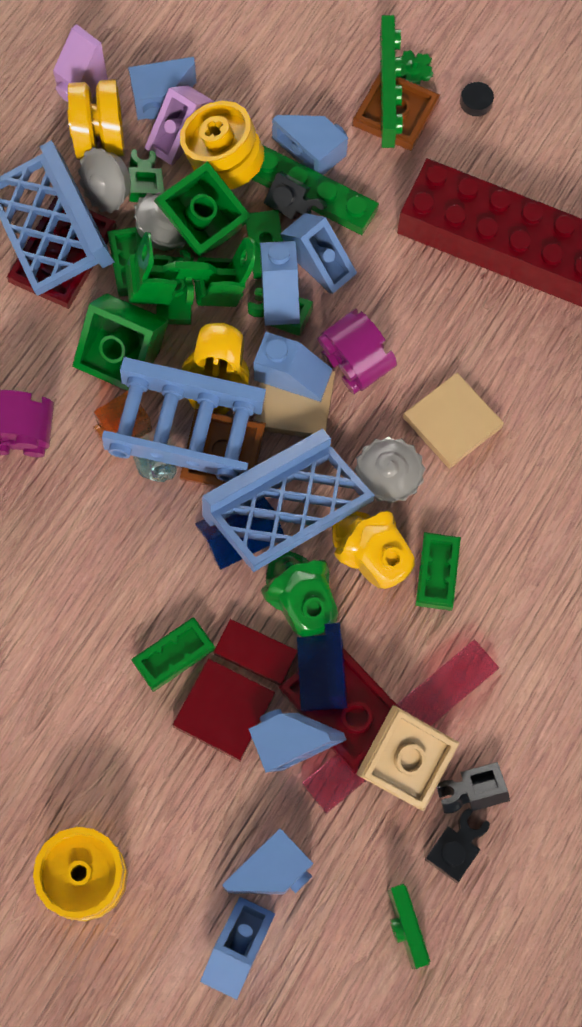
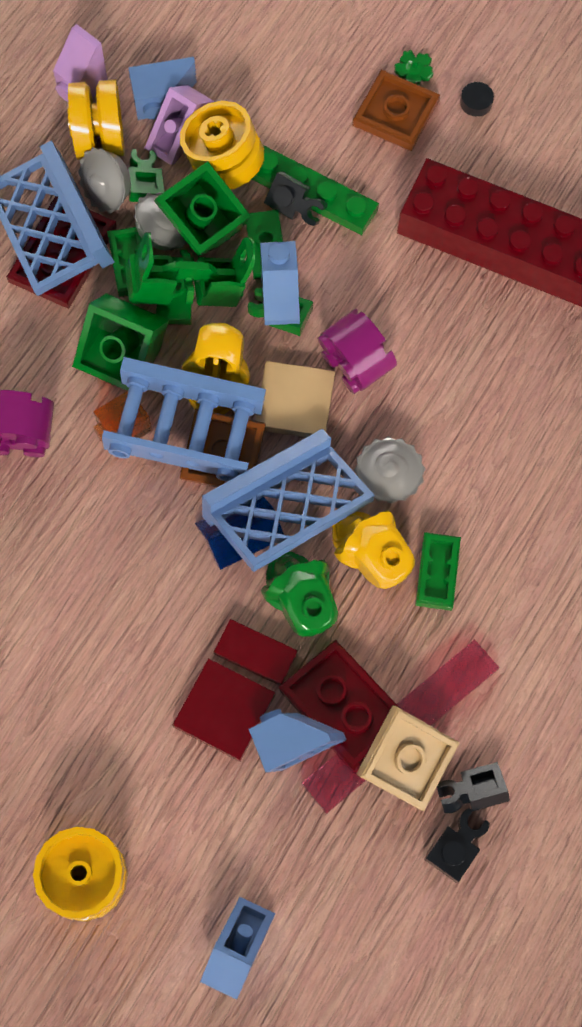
green plate [131,617,215,692] -> none
clear light blue arm [133,456,177,482] -> none
medium blue slope [222,828,313,895] -> none
medium blue slope [253,332,332,402] -> none
medium blue slope [272,115,348,175] -> none
medium blue slope [280,213,357,294] -> none
clear blue panel [297,623,348,712] -> none
green plate [380,15,403,148] -> none
green plate [388,884,431,969] -> none
tan tile [403,373,504,469] -> none

